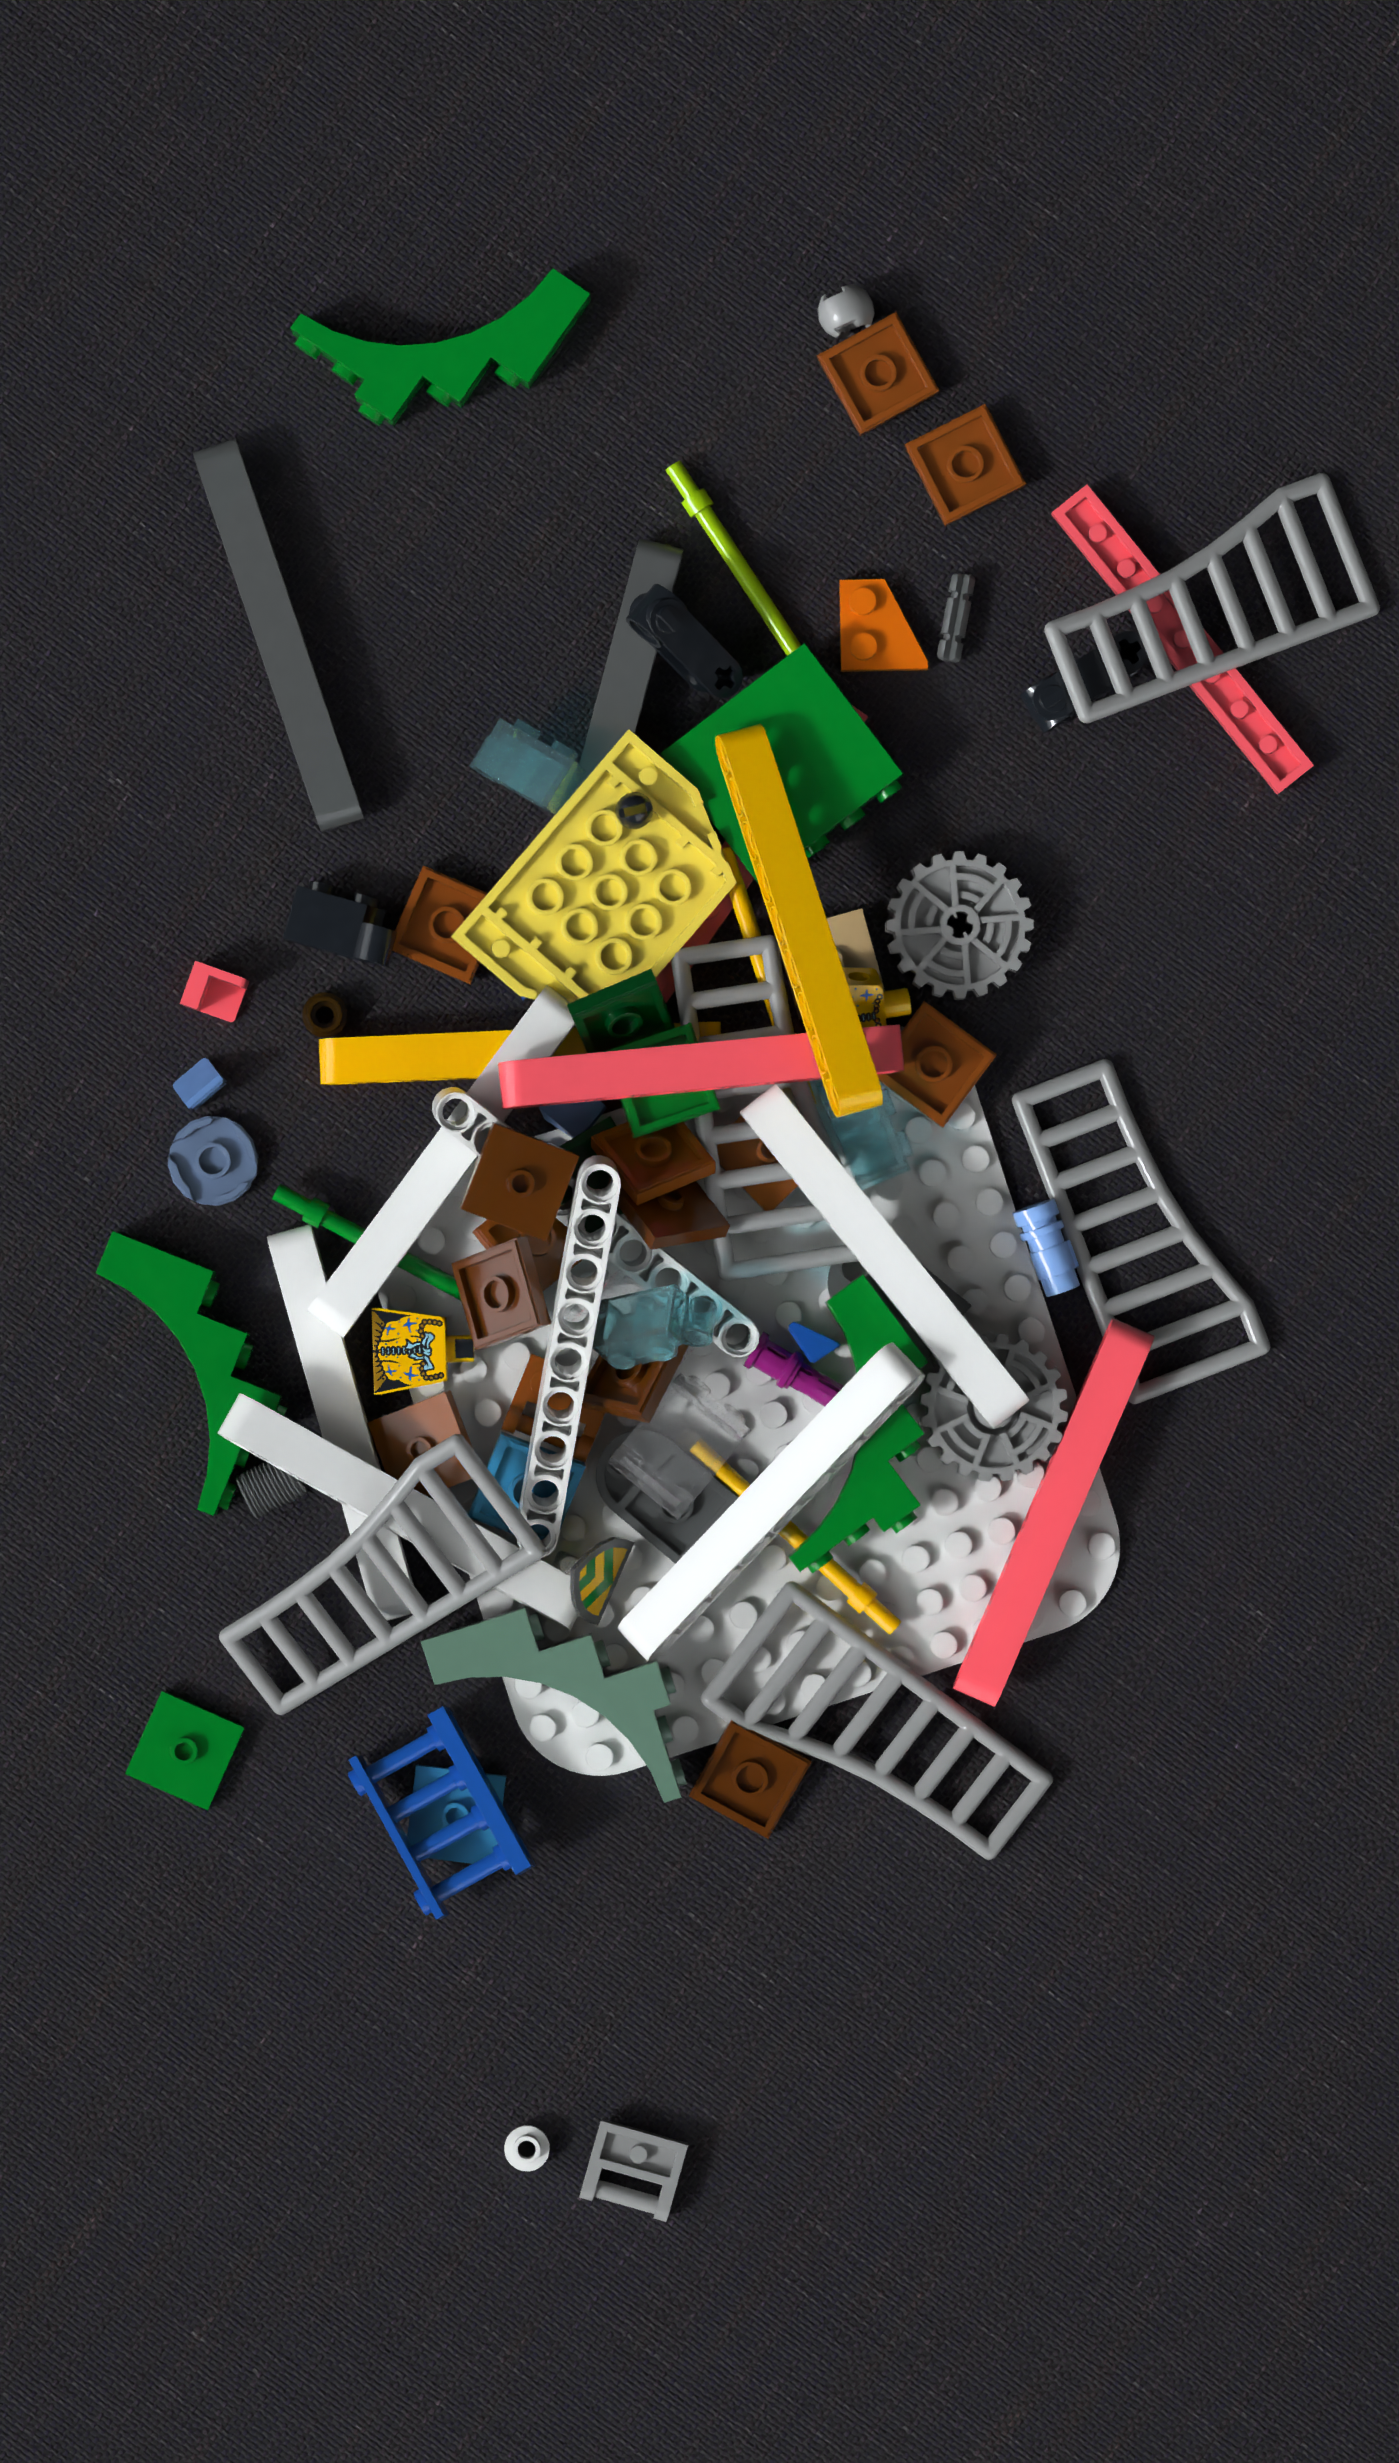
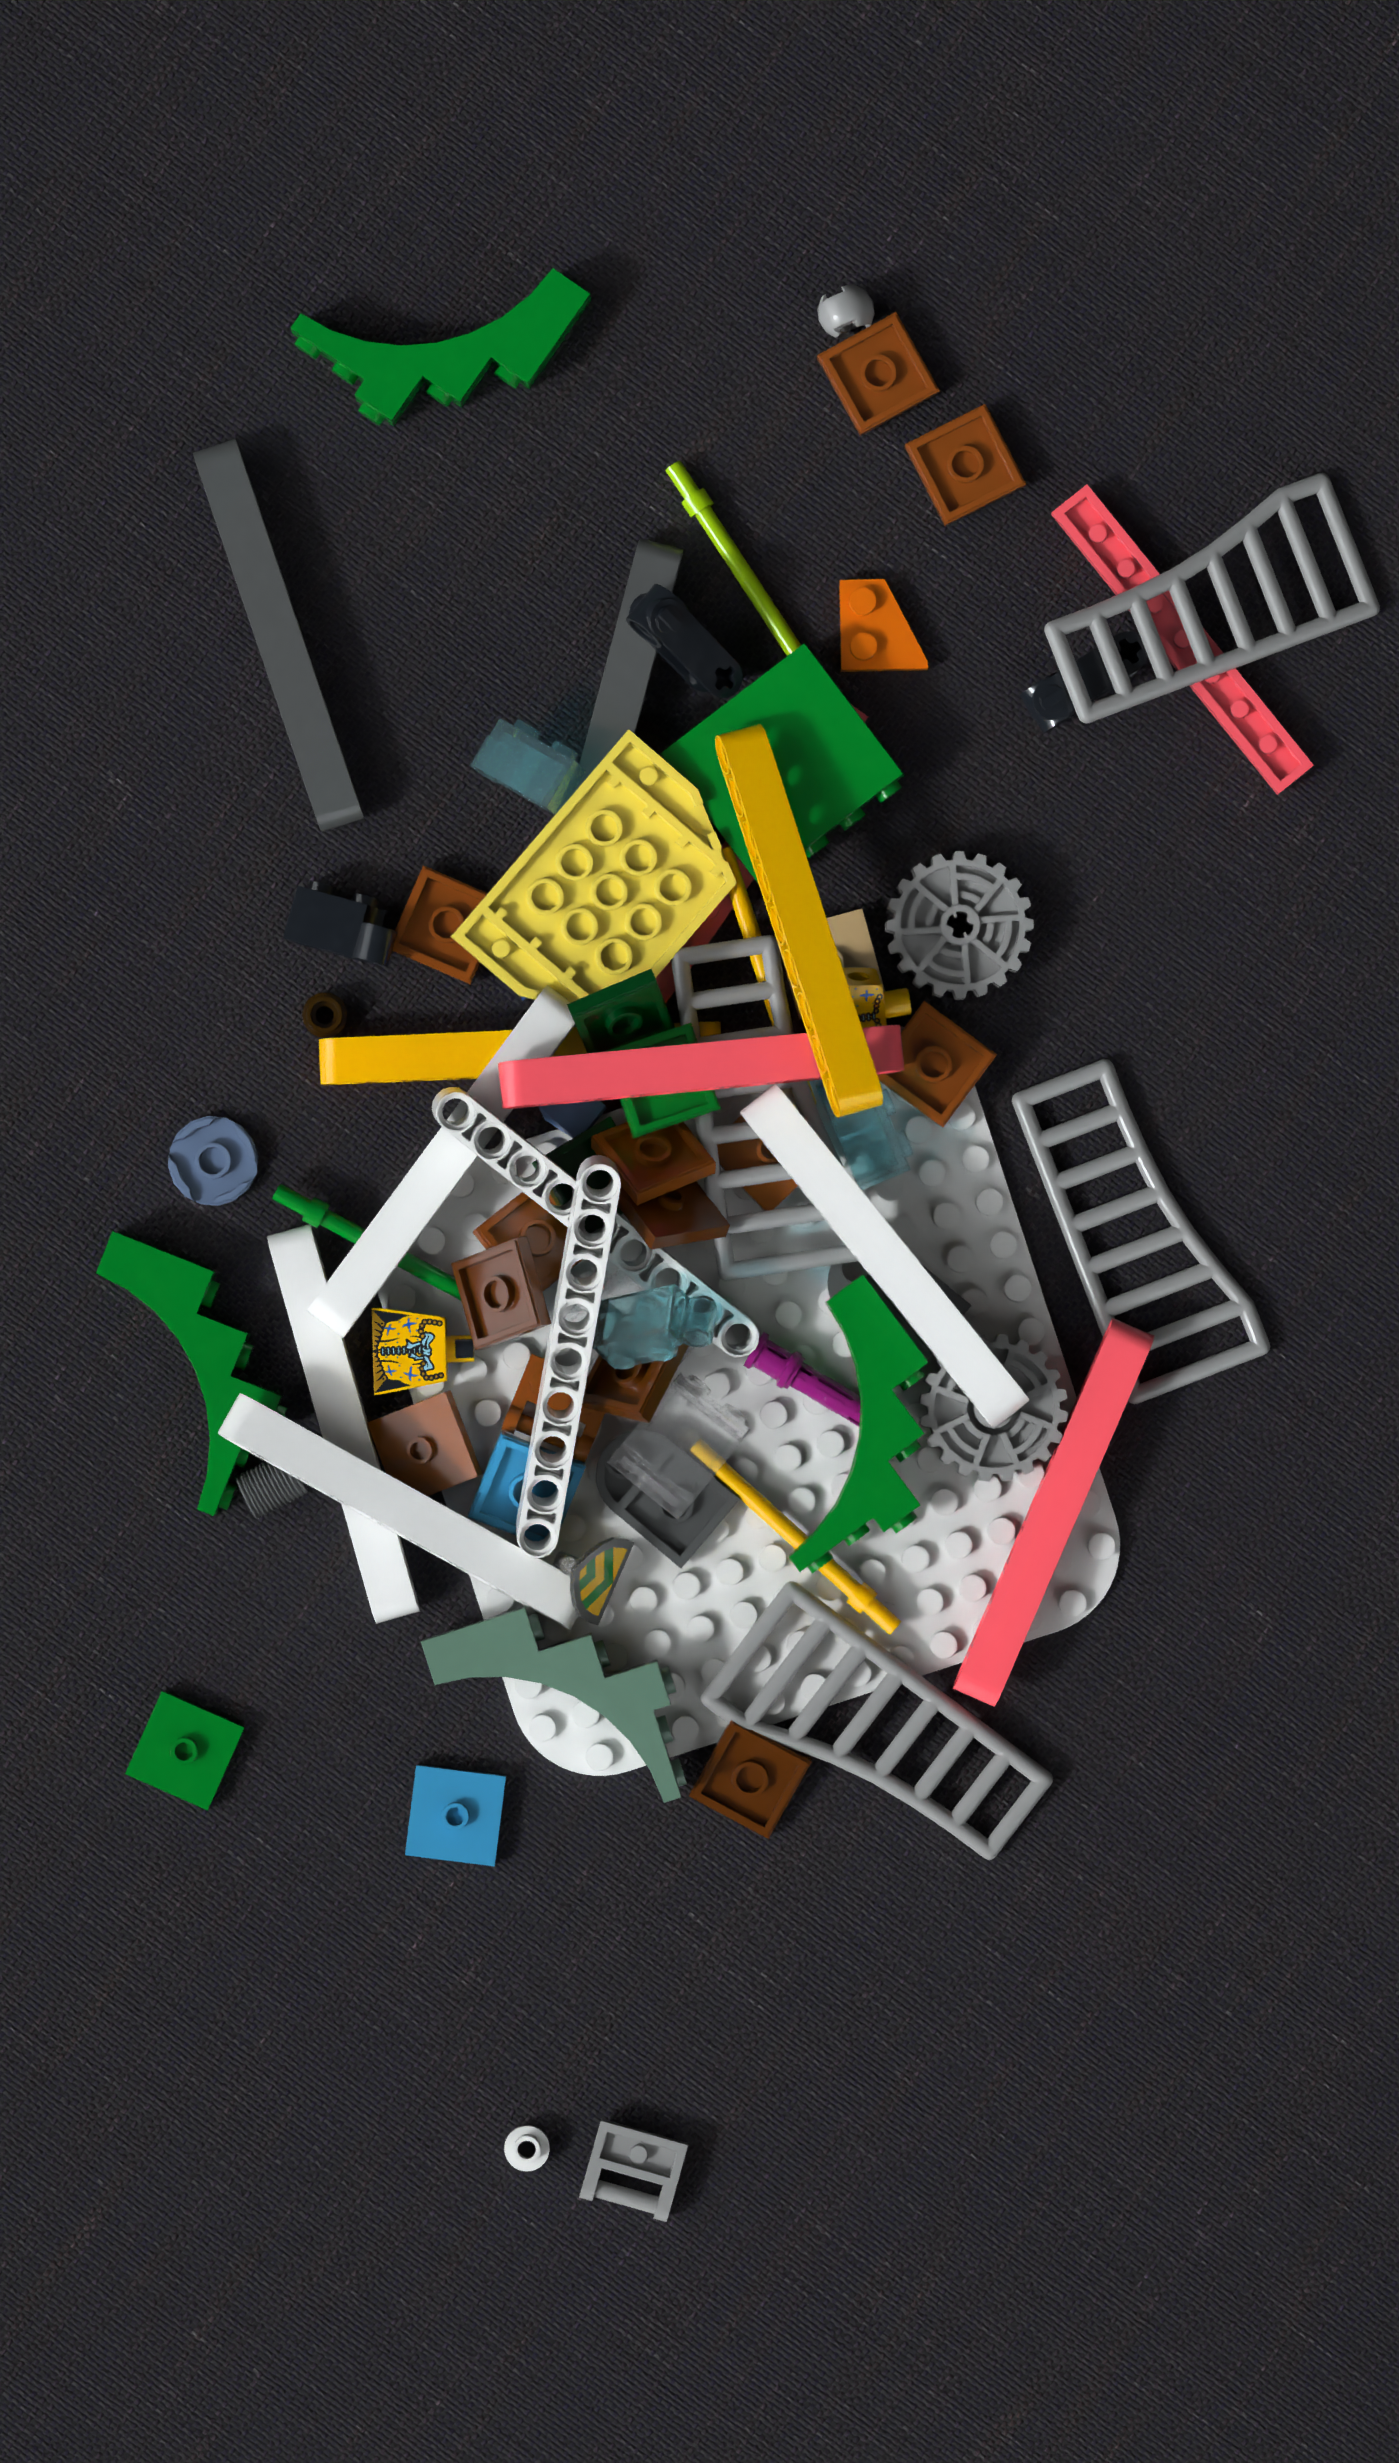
medium blue slope [173,1058,227,1110] -> none
coral panel [180,961,249,1023] -> none
light grey bar [219,1434,546,1715] -> none
blue fence [348,1706,536,1920] -> none
reddish brown plate [460,1122,579,1241] -> none
black hinge [615,792,653,829] -> none
white beam [618,1342,925,1662] -> none
blue slope [787,1322,841,1363] -> none
dark grey axle [937,573,975,663] -> none
light blue axle [1012,1198,1080,1297] -> none

